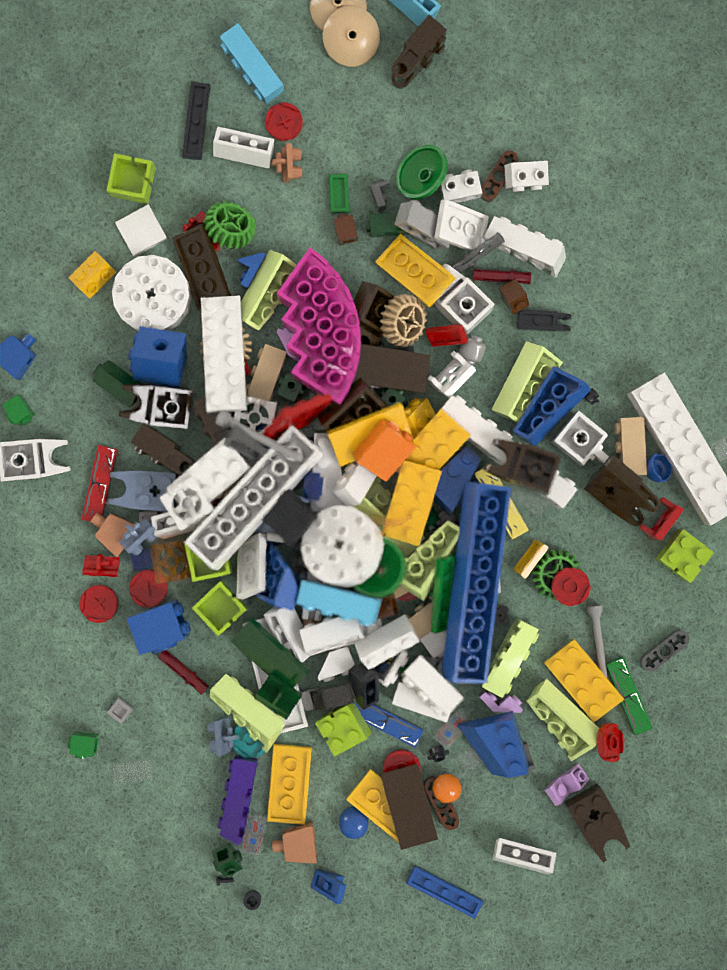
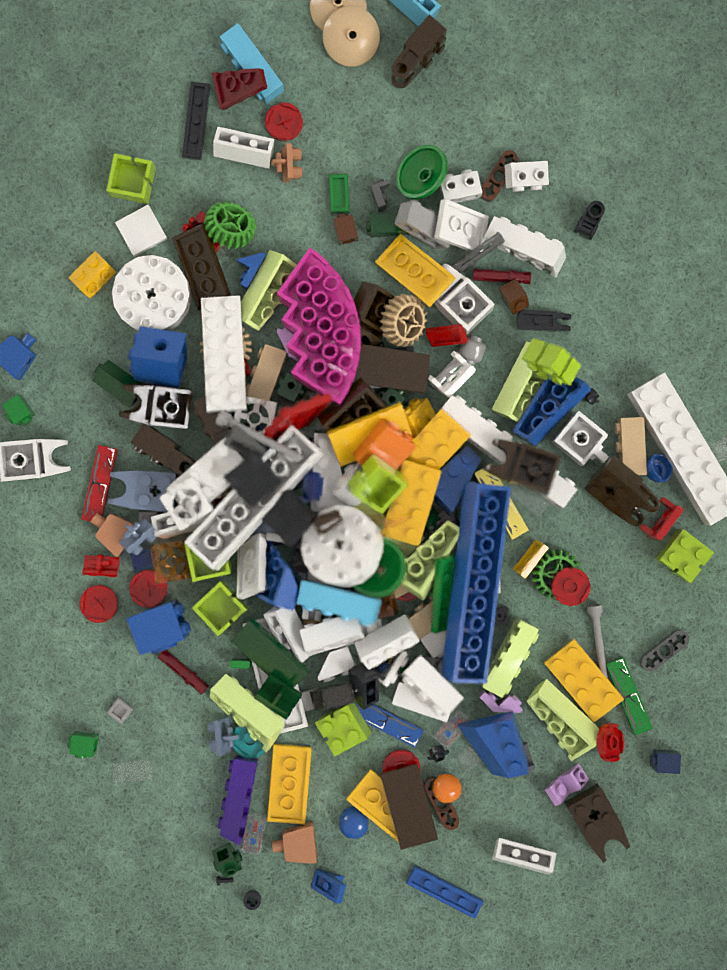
none -> dark red wing [212,68,268,110]
none -> black brick [223,450,282,508]
none -> green tile [230,658,251,669]
none -> dark brown cone [312,510,343,535]
none -> lime piece [348,454,408,513]
none -> lime piece [522,338,582,386]
none -> black piece [574,201,605,240]
none -> dark blue brick [650,749,681,774]

